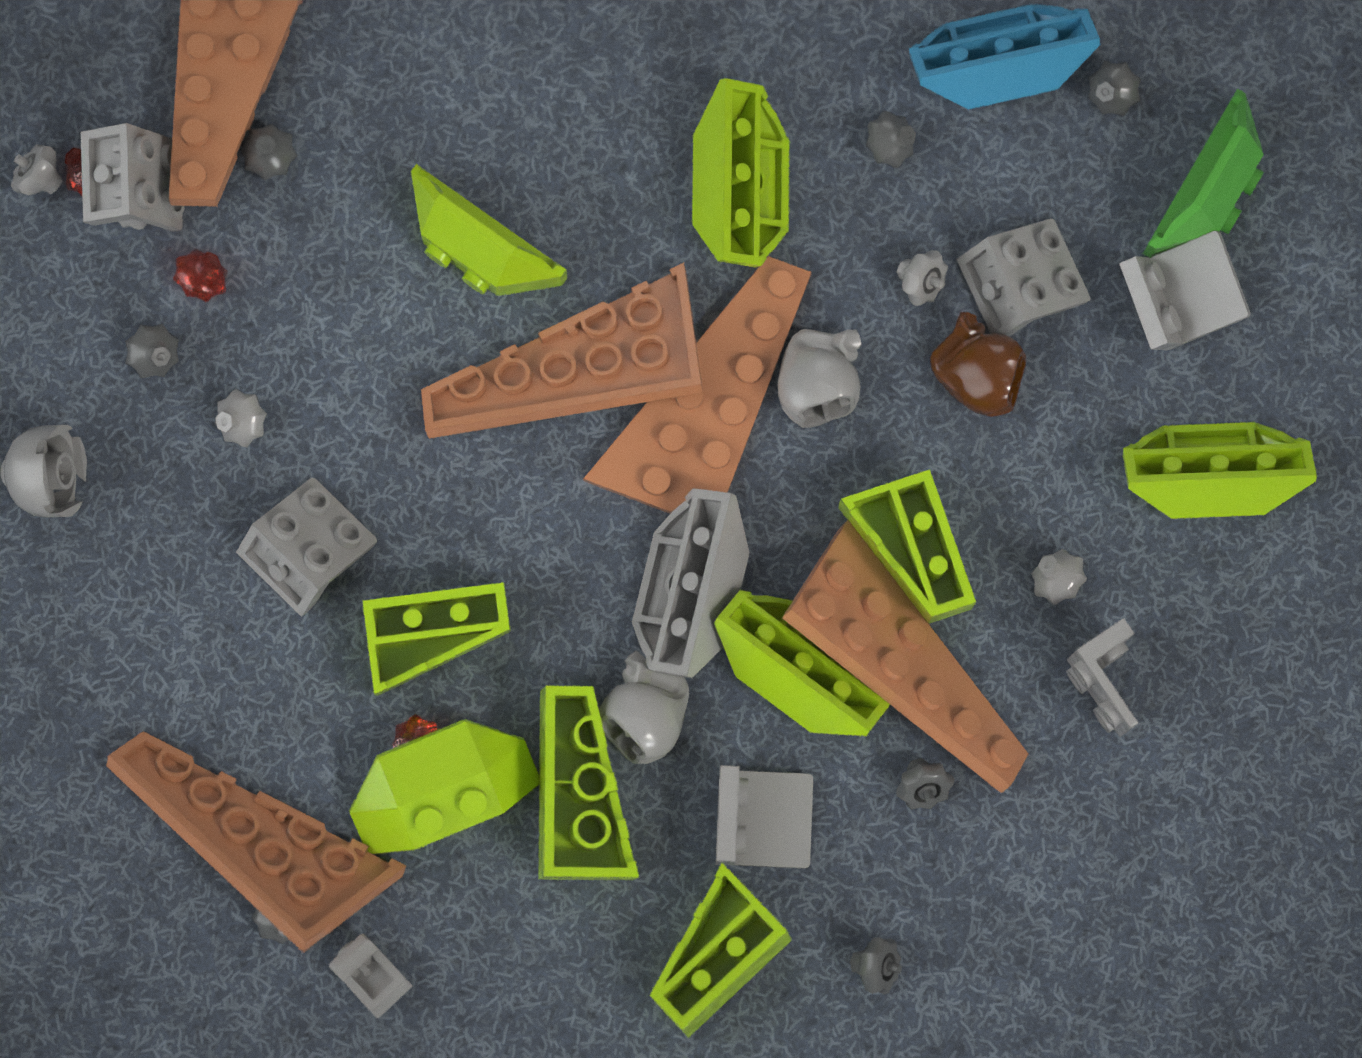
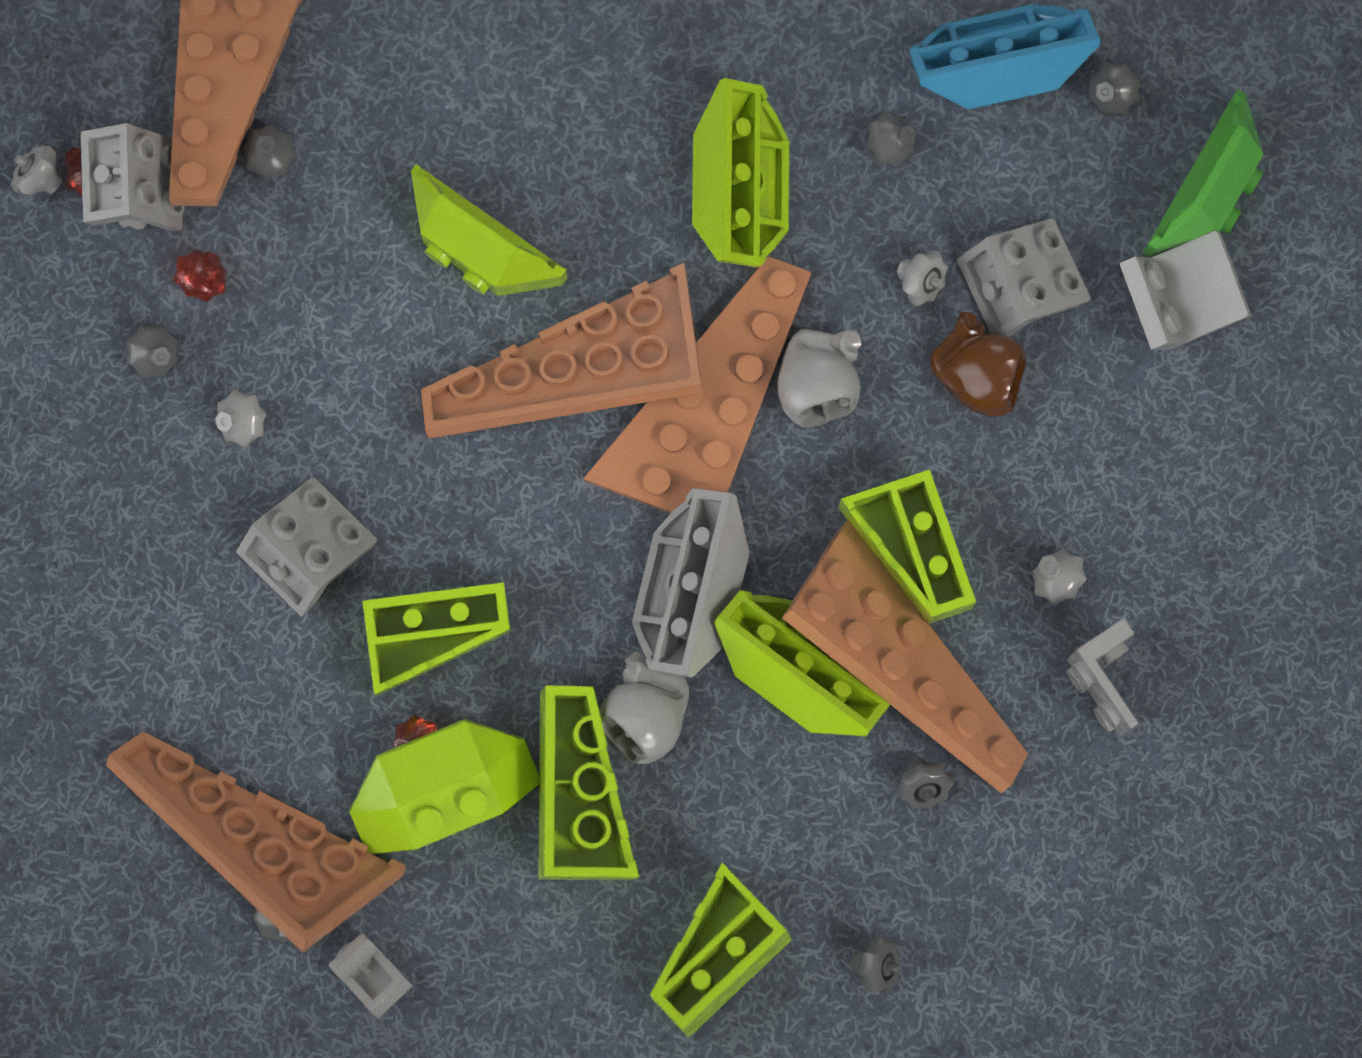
light grey cylinder [1,425,87,518] -> none
light grey bracket [715,766,813,869] -> none
lime wedge [1123,422,1317,519] -> none

